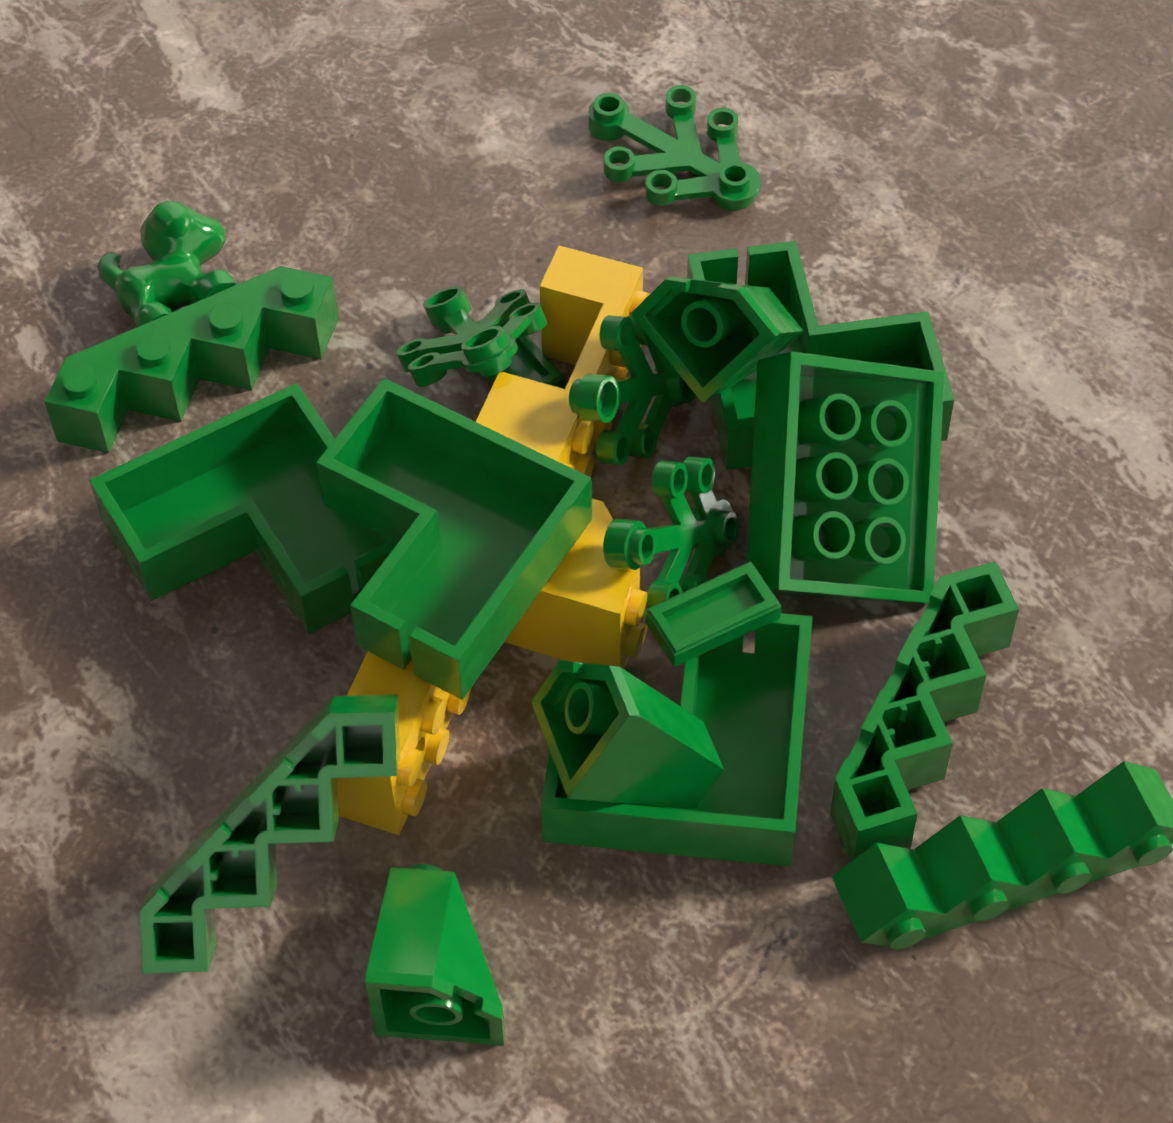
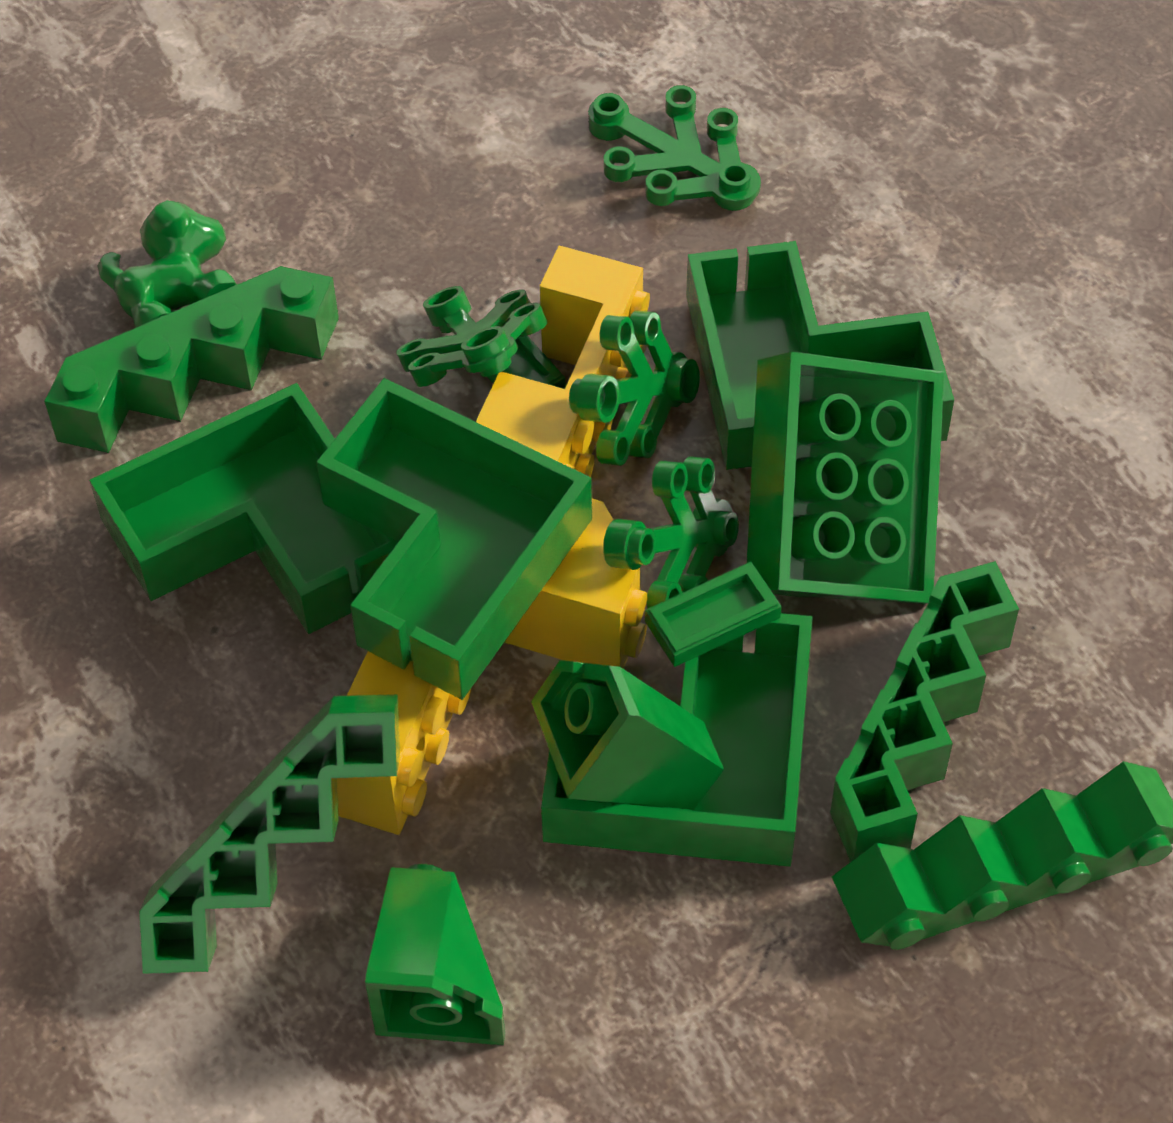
green slope [630,276,803,403] -> none

